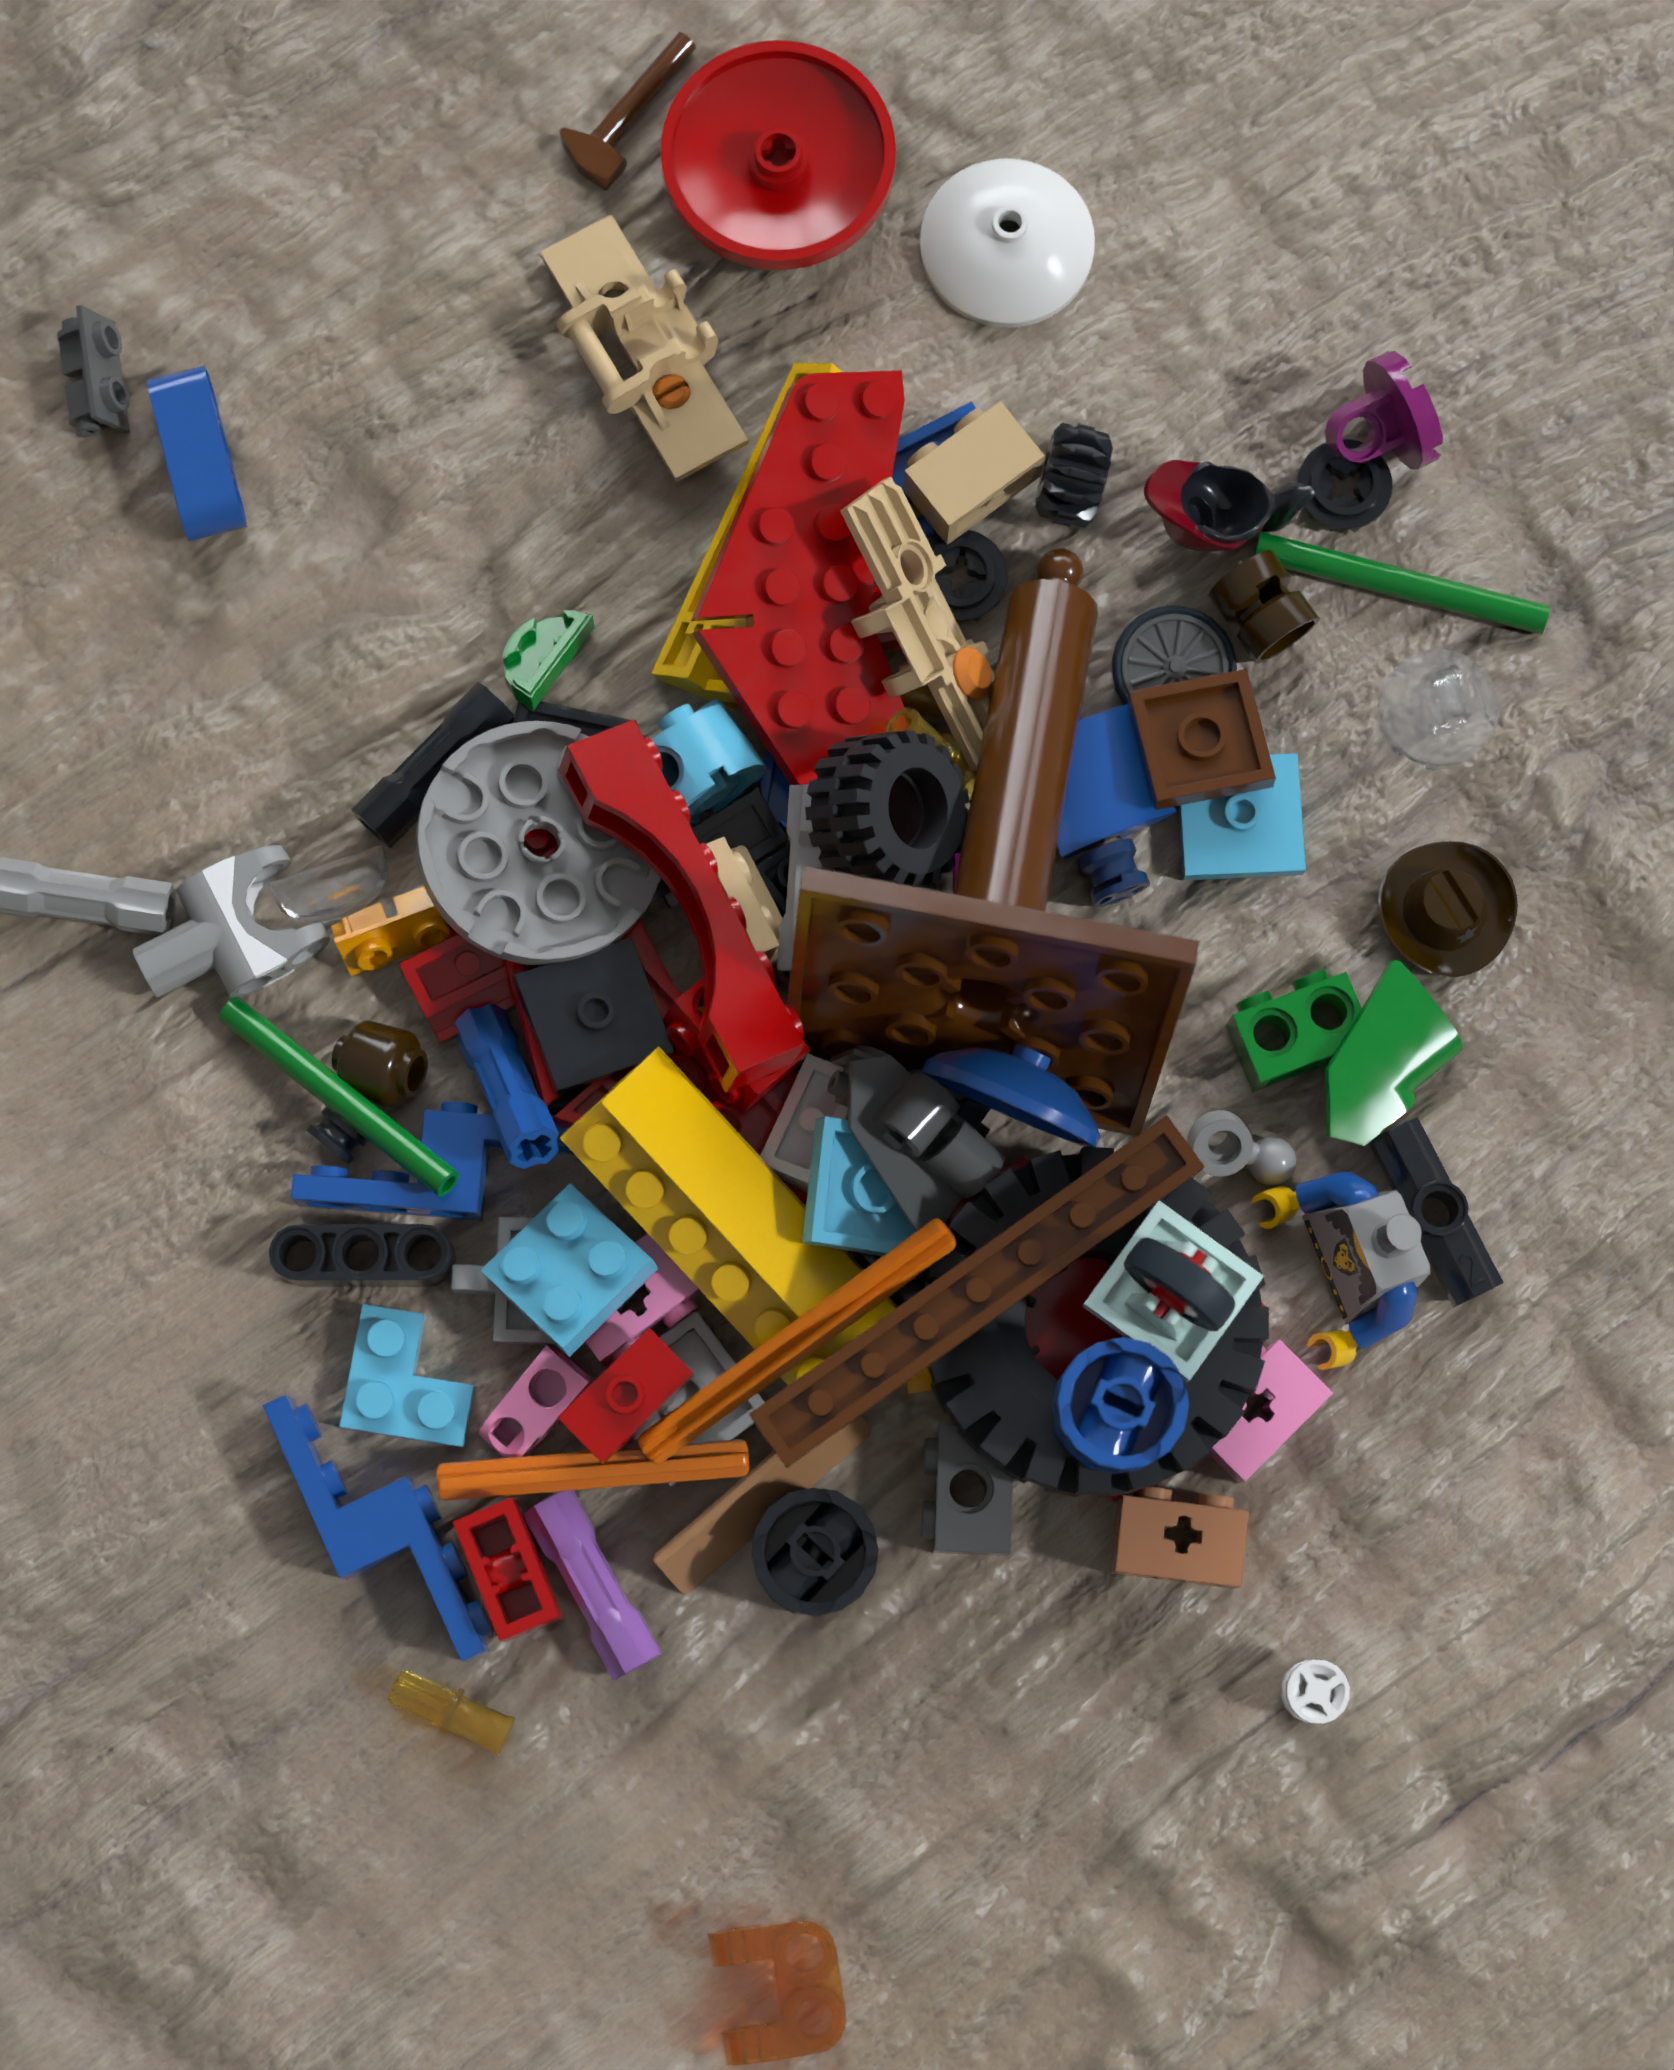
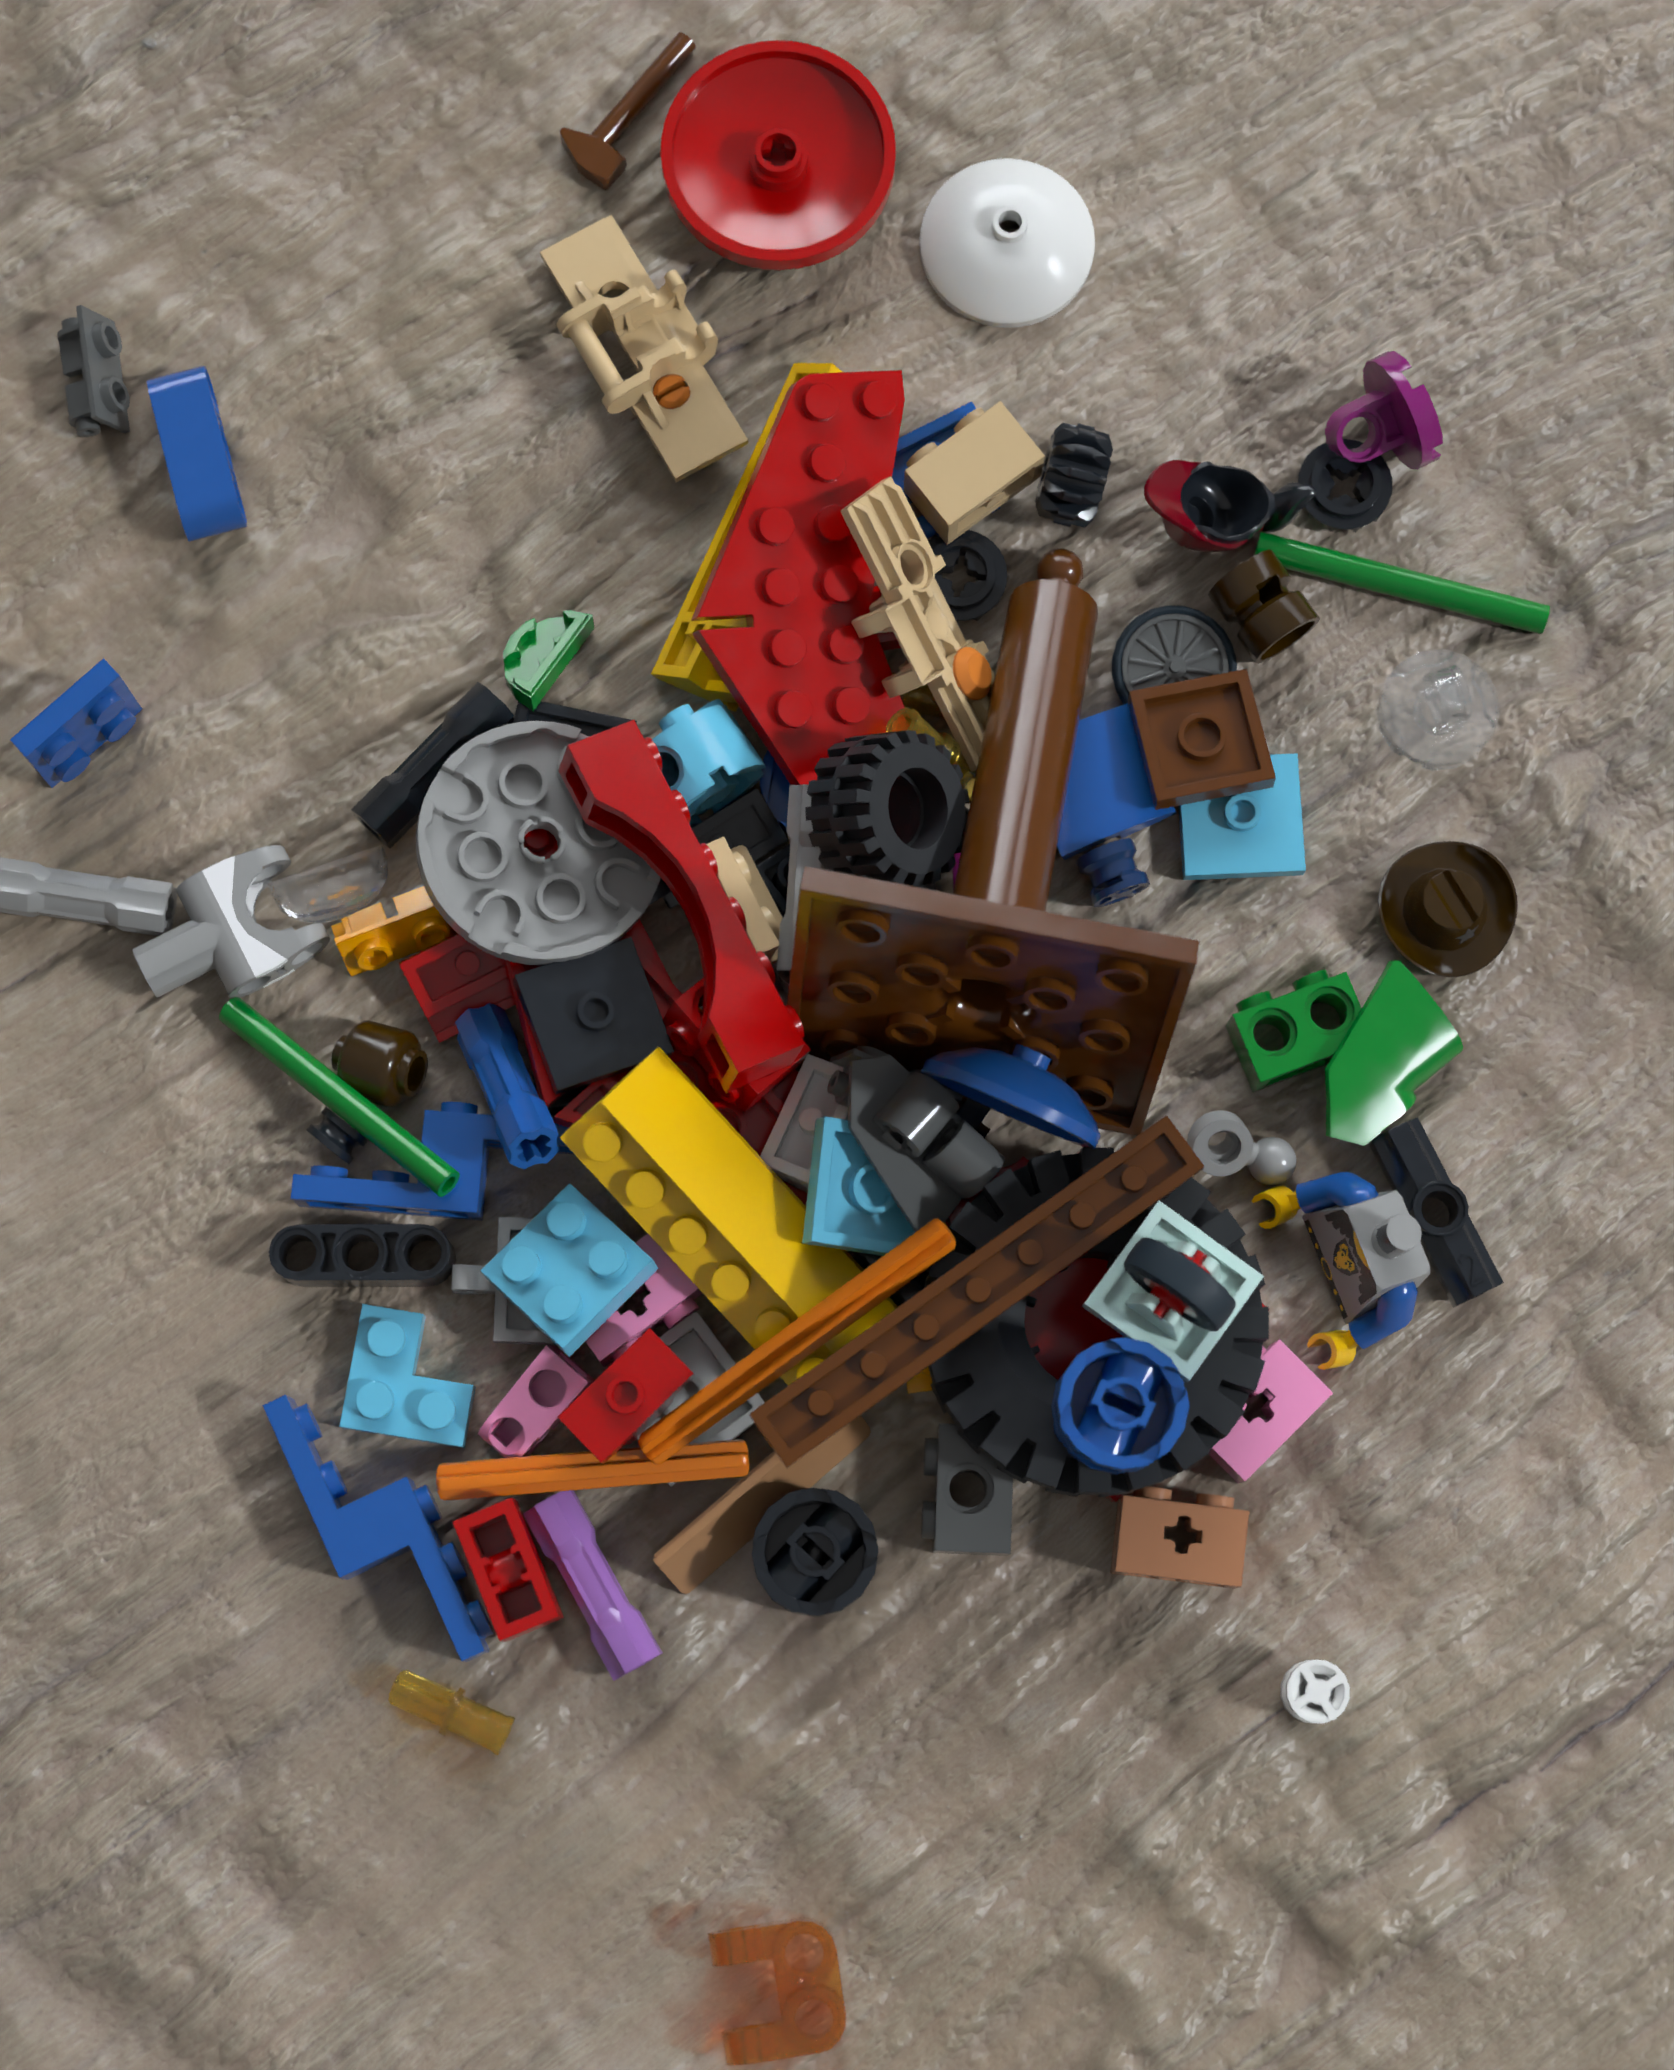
none -> blue plate [10,658,142,788]

